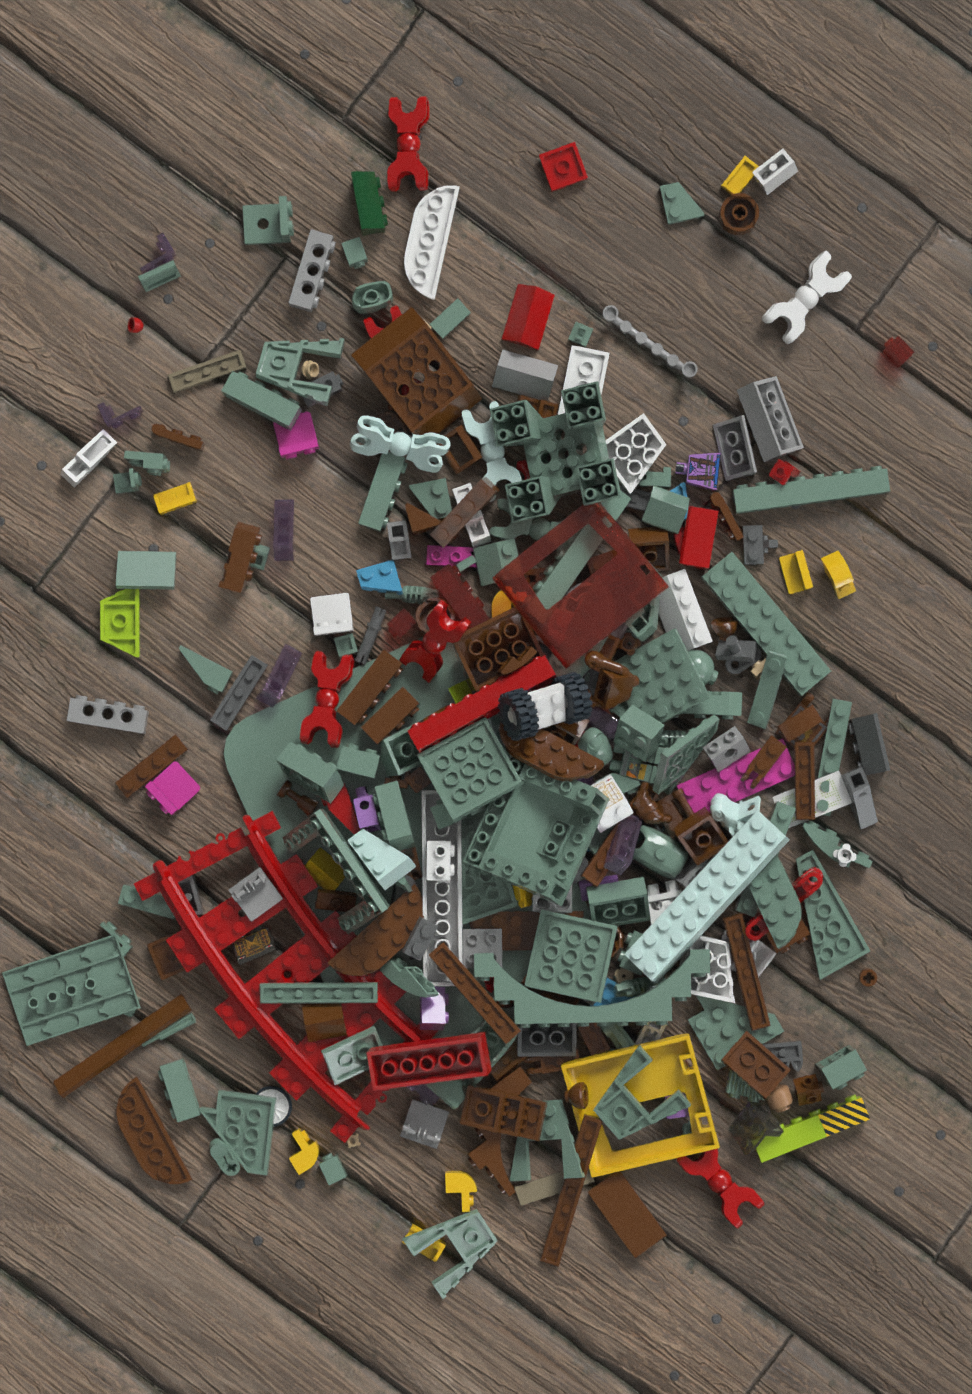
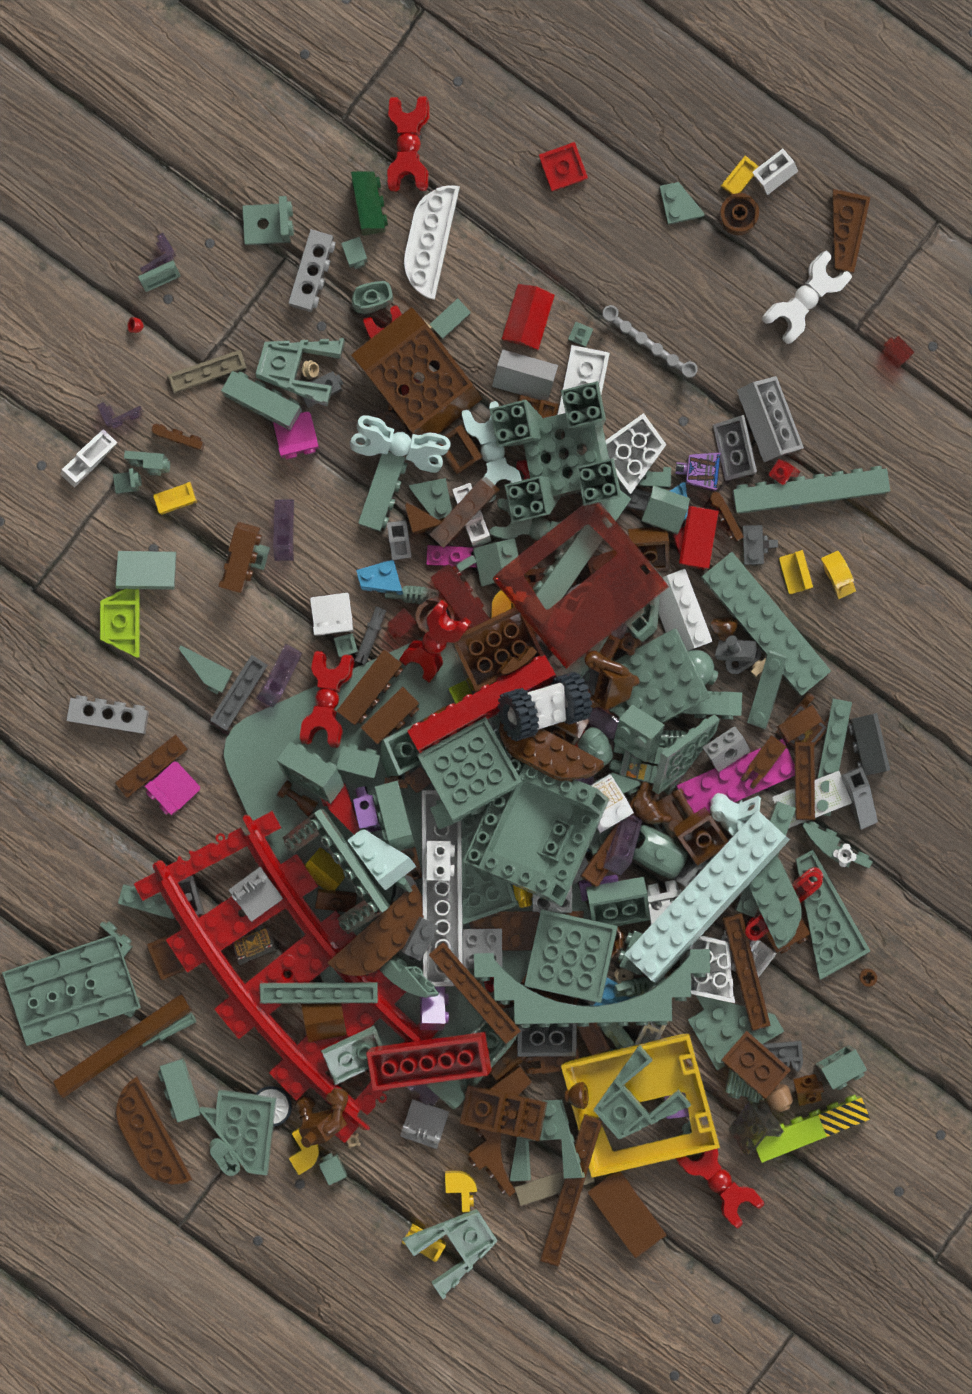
none -> reddish brown torso [296,1088,348,1148]
none -> reddish brown wing [832,189,871,273]

